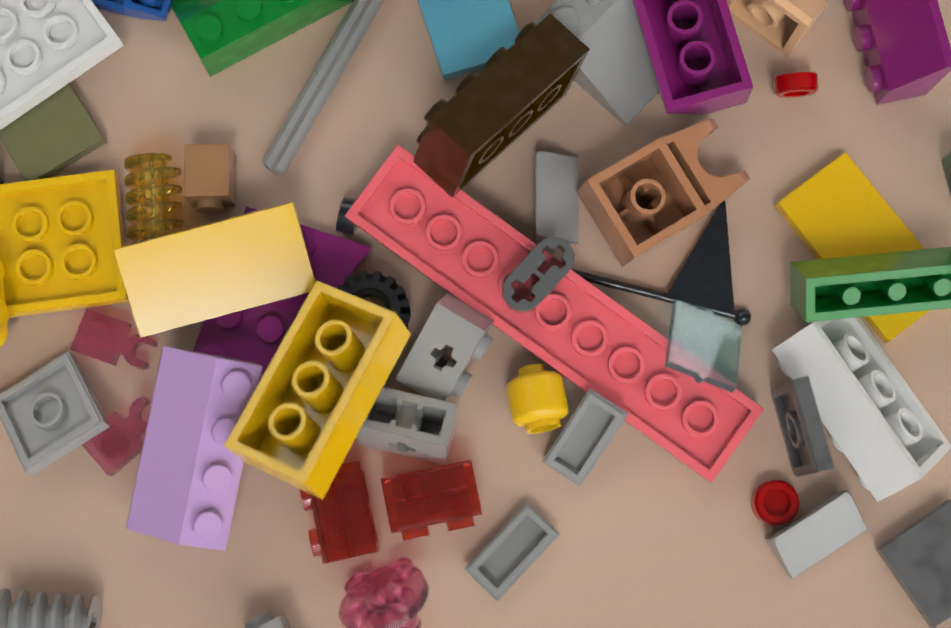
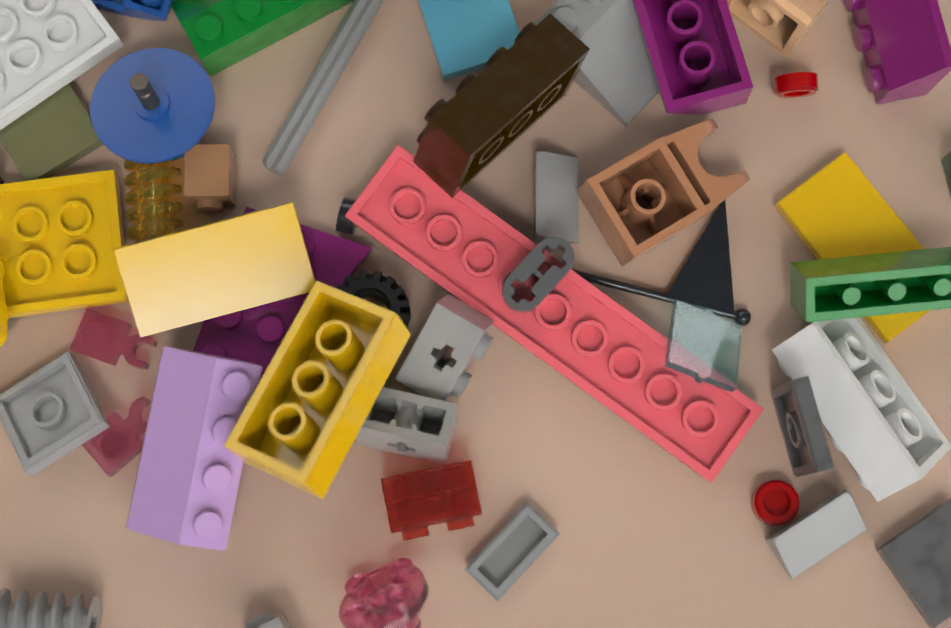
clear red brick [300,461,380,564] -> none
yellow head [506,364,569,434] -> none
light grey tile [542,388,629,486] -> none
none -> blue piece [90,48,215,164]

